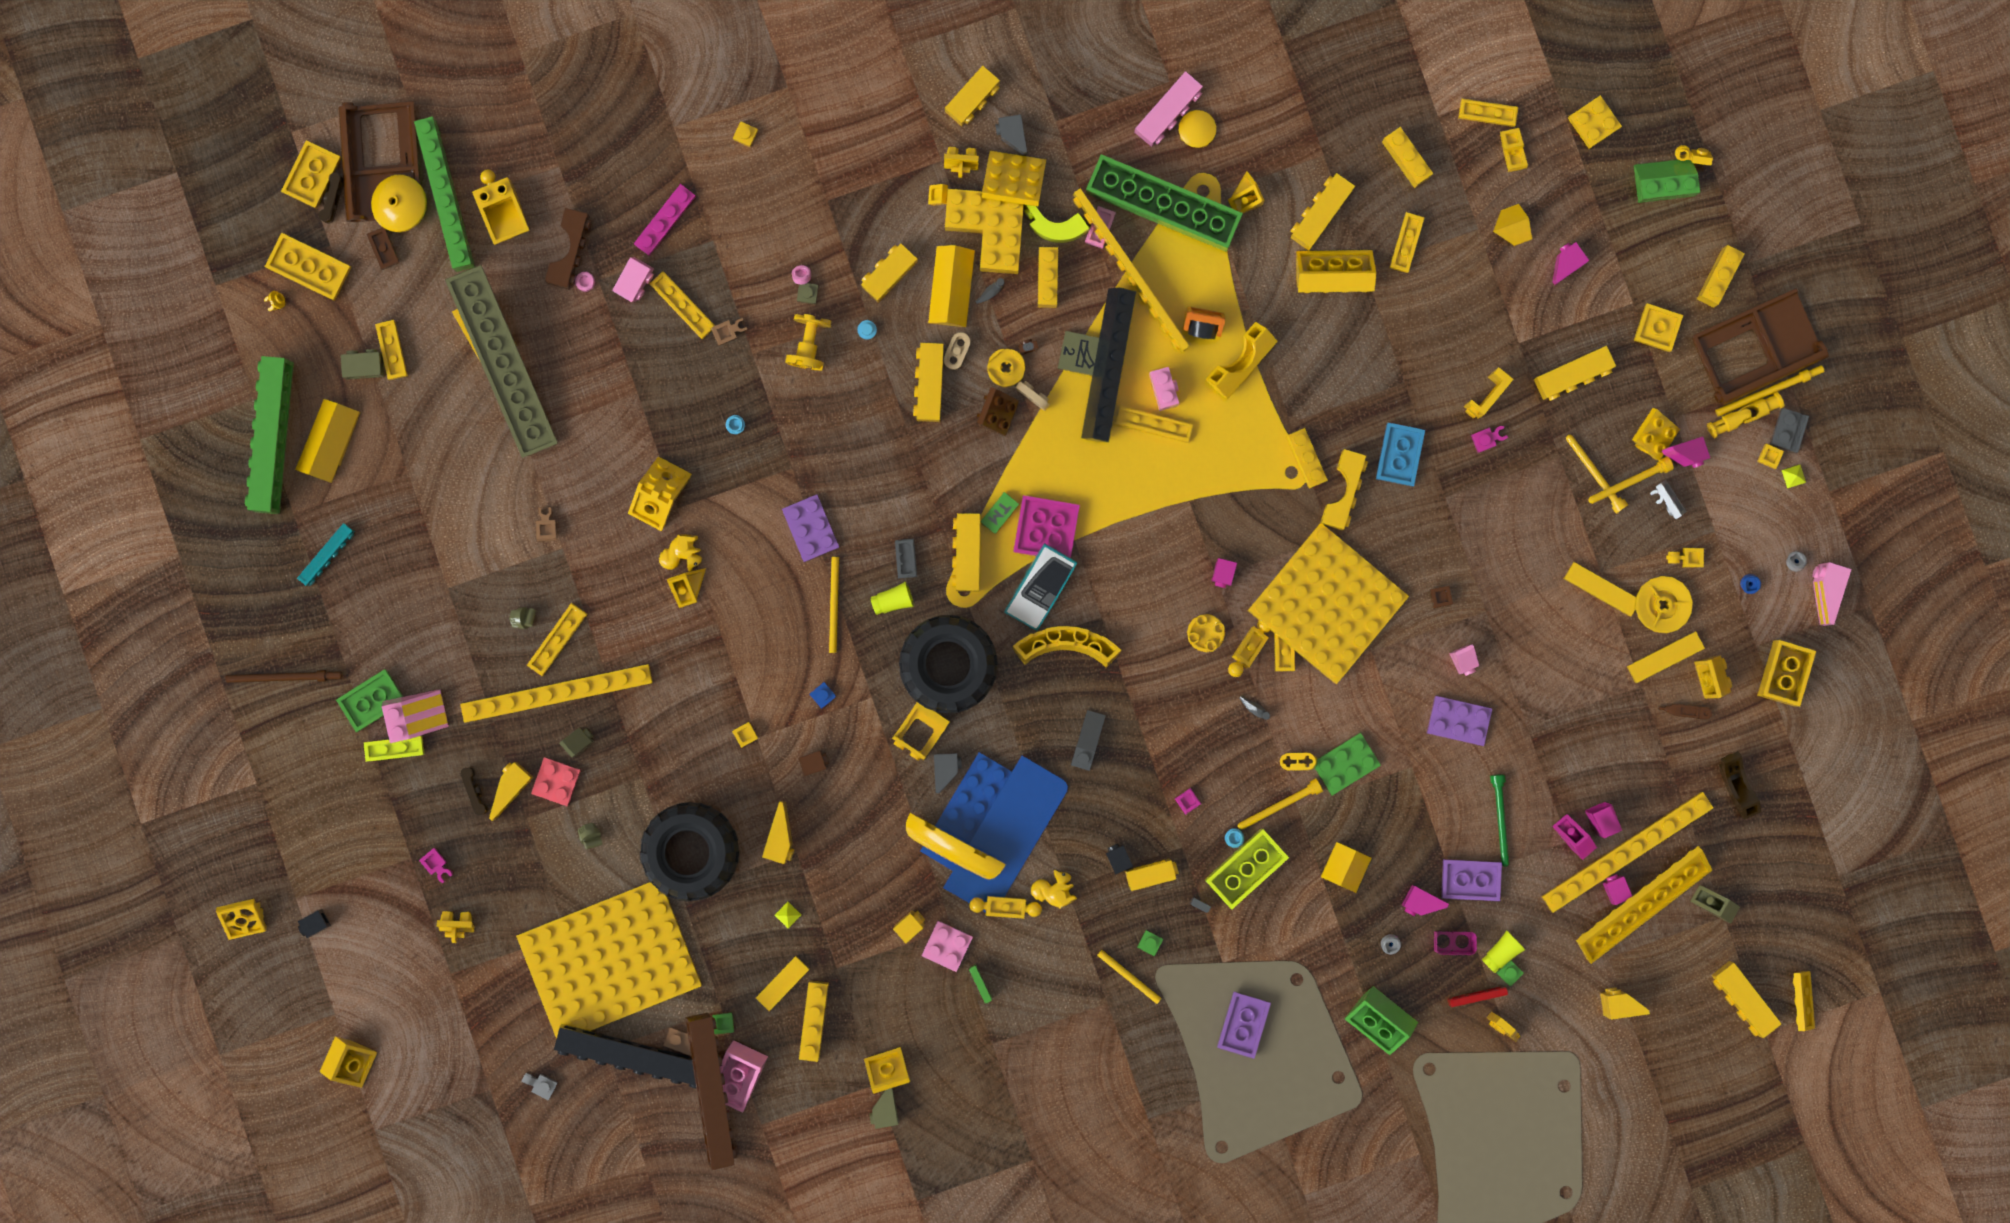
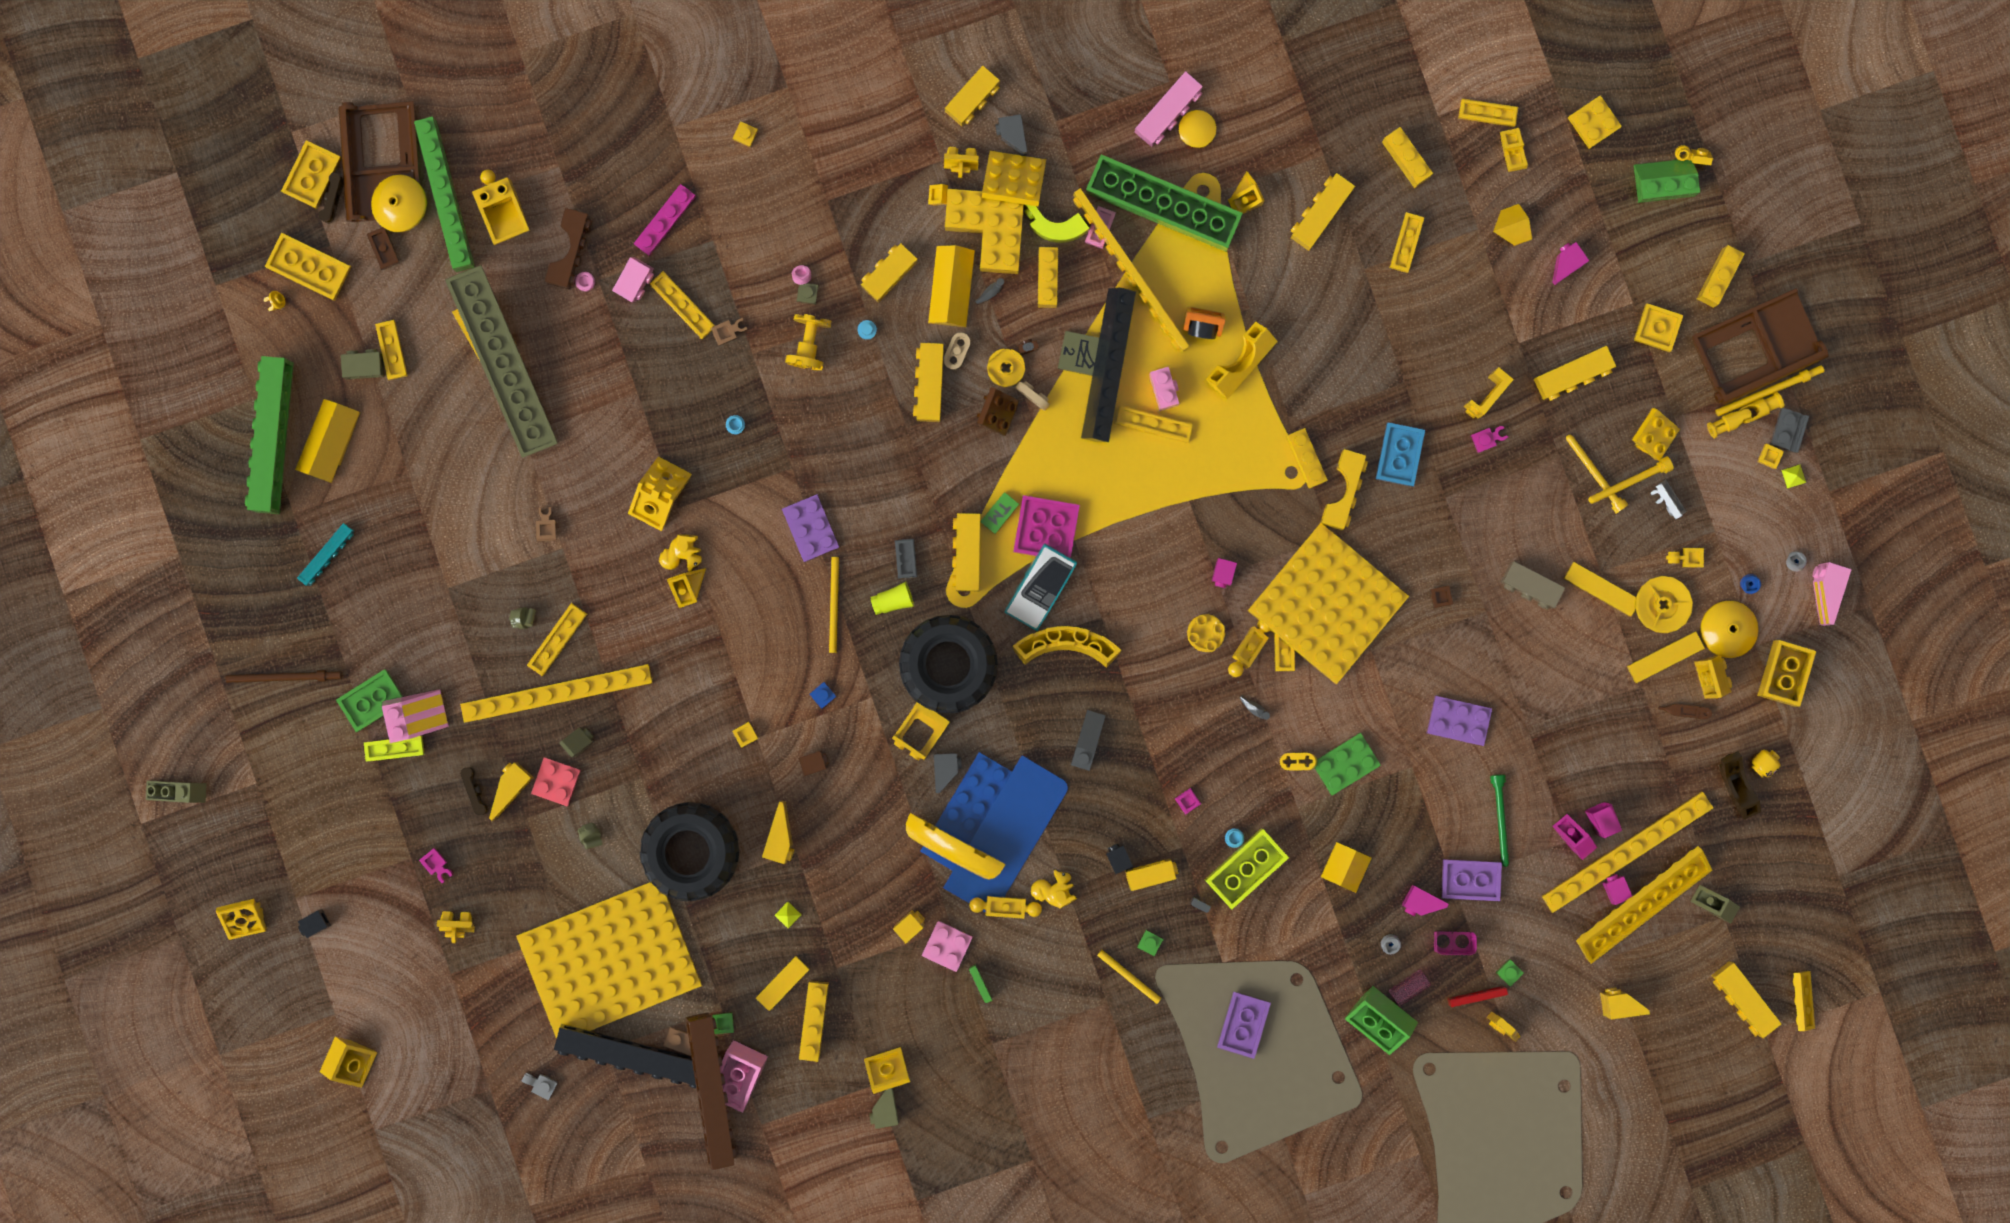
yellow piece [1238,778,1323,830] -> none
yellow slope [1296,250,1376,293] -> none
bright pink slope [1449,644,1479,676] -> none
neon yellow plant [1482,930,1525,973] -> none
dark pink slope [1662,437,1710,468] -> none
none -> olive slope [146,781,207,803]
none -> clear pink brick [1388,969,1431,1007]
none -> dark tan brick [1500,561,1565,610]
none -> yellow dish [1700,601,1758,658]
none -> yellow head [1751,749,1781,778]

